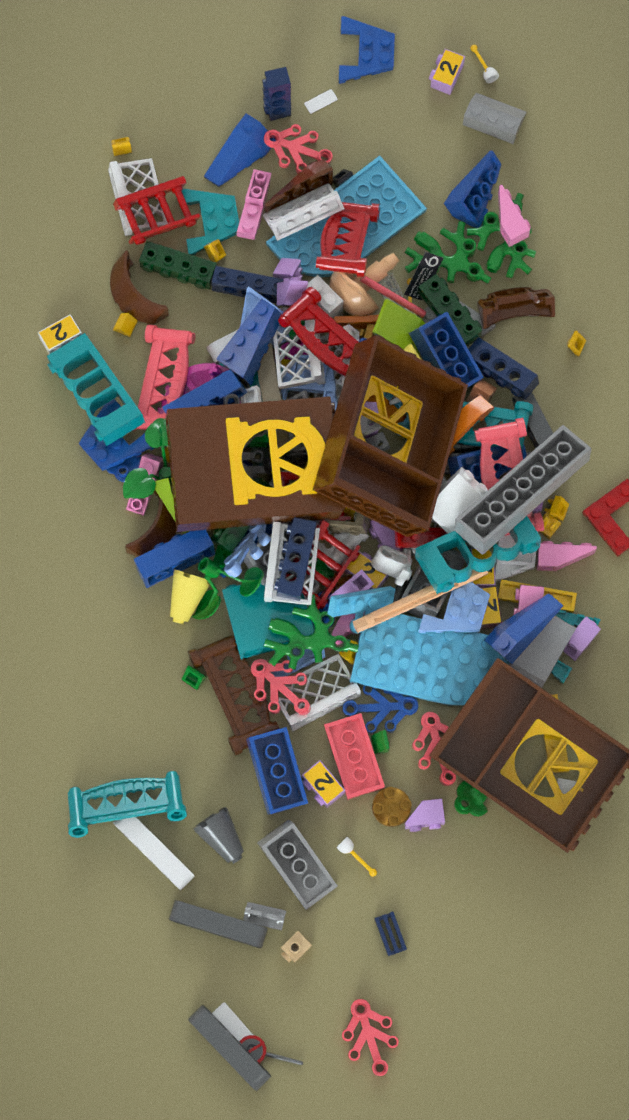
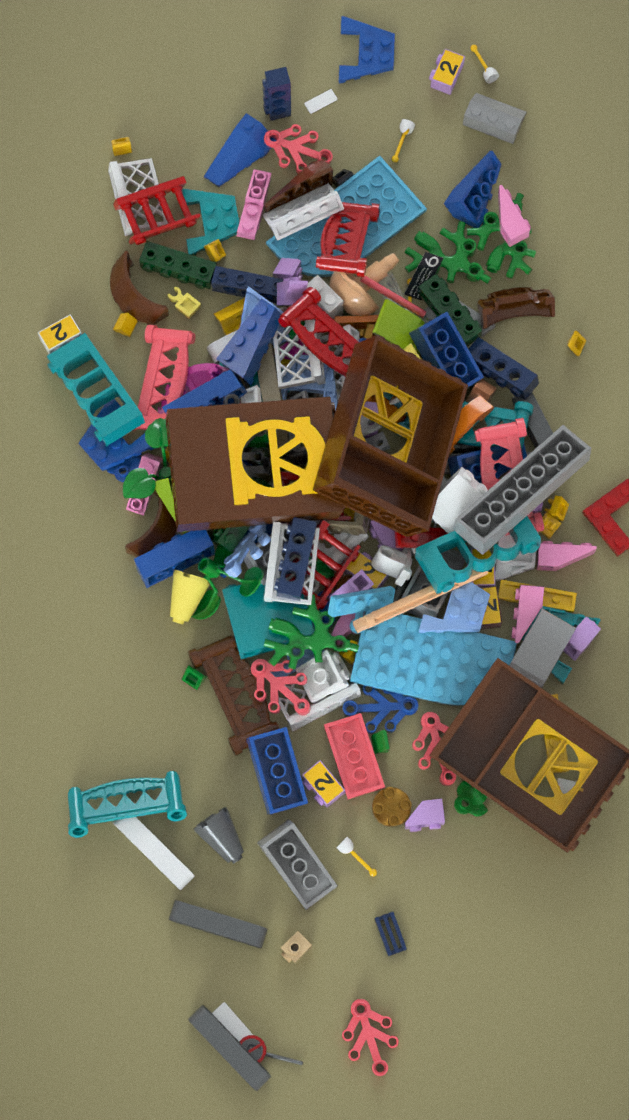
light grey hinge [243,902,286,930] -> none
blue wedge [484,593,563,664] -> none
none -> light yellow plate [168,287,201,319]
none -> yellow panel [214,298,245,335]
none -> white plate [295,650,350,703]
none -> hinge [392,119,415,162]

